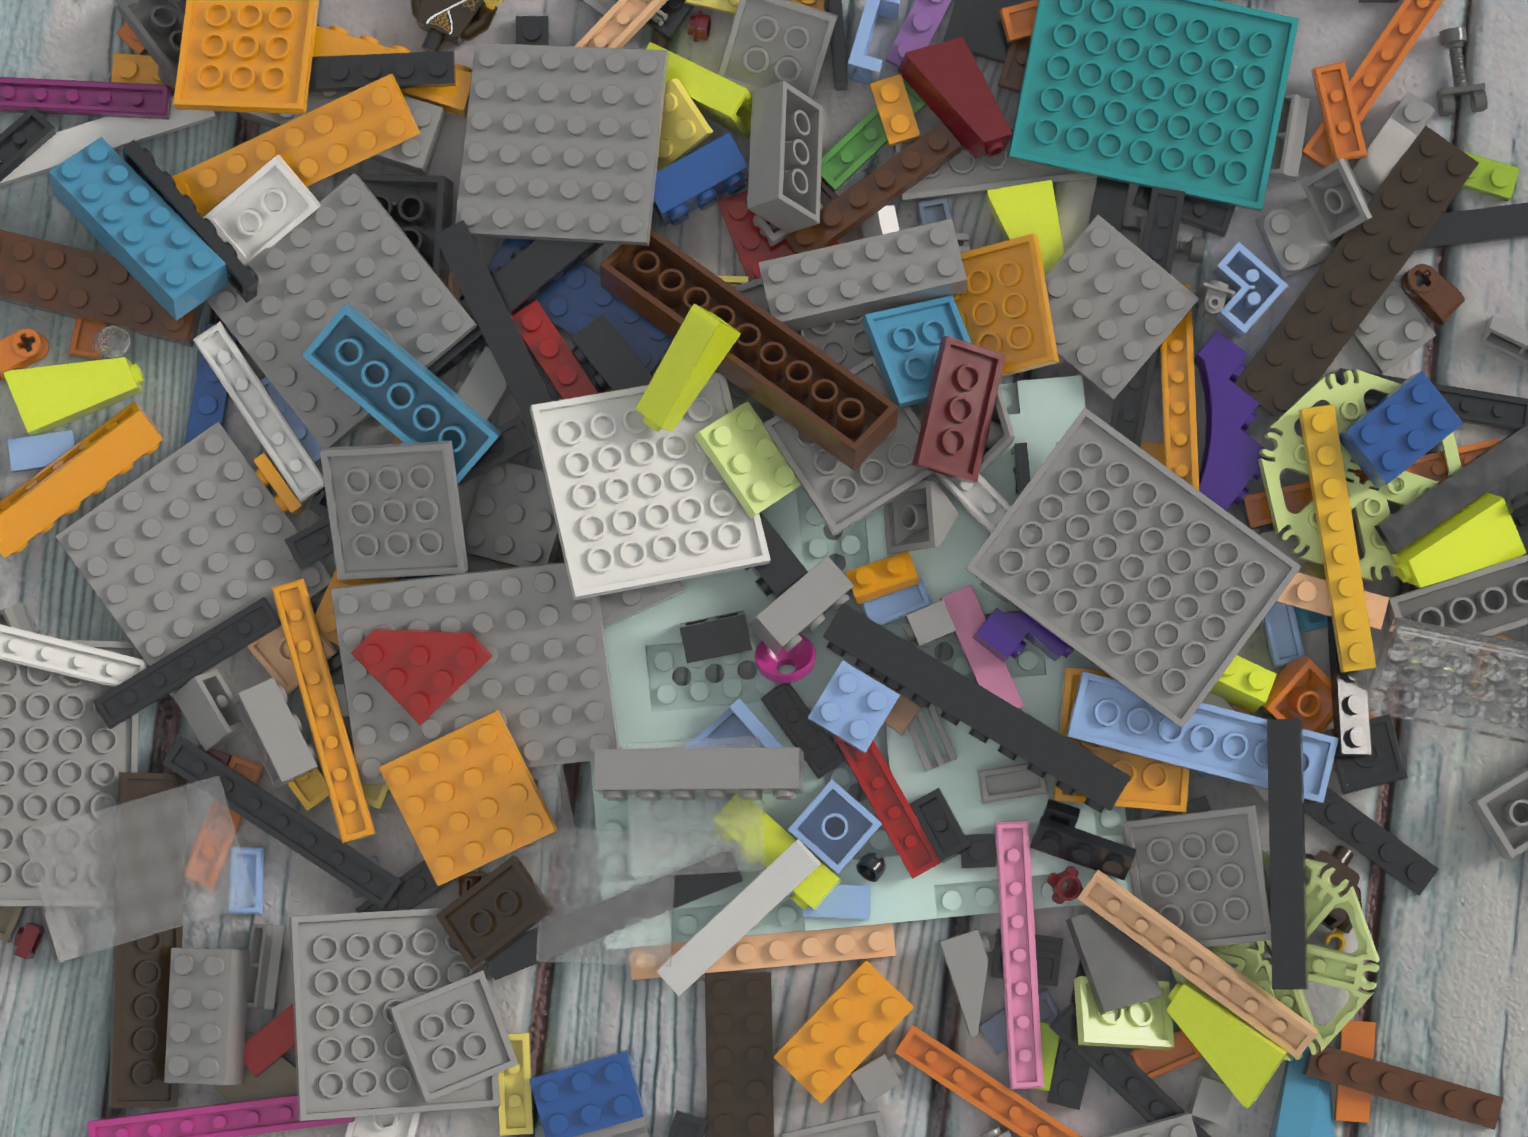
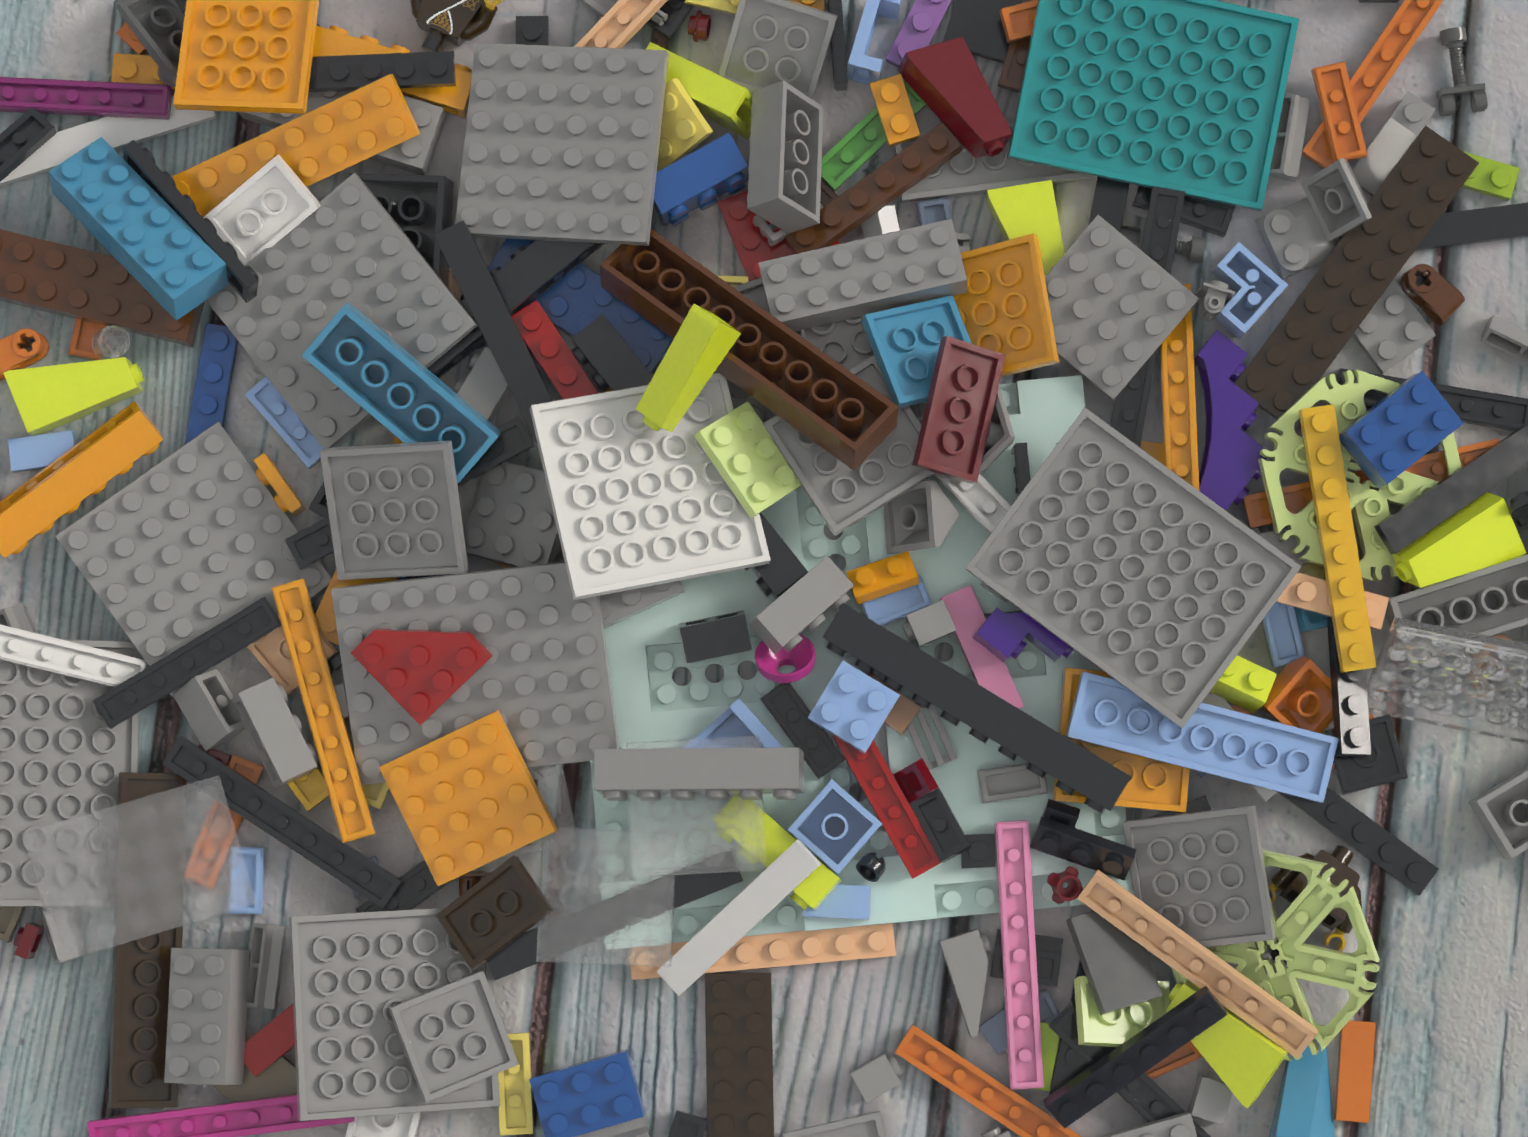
white tile [193,322,325,503] -> none
light orange brick [773,959,914,1104] -> none
black tile [1267,719,1308,990] -> none
reddish brown plate [1303,1044,1503,1130] -> none
none -> dark red plate [893,758,938,804]
none -> black plate [1043,986,1227,1128]

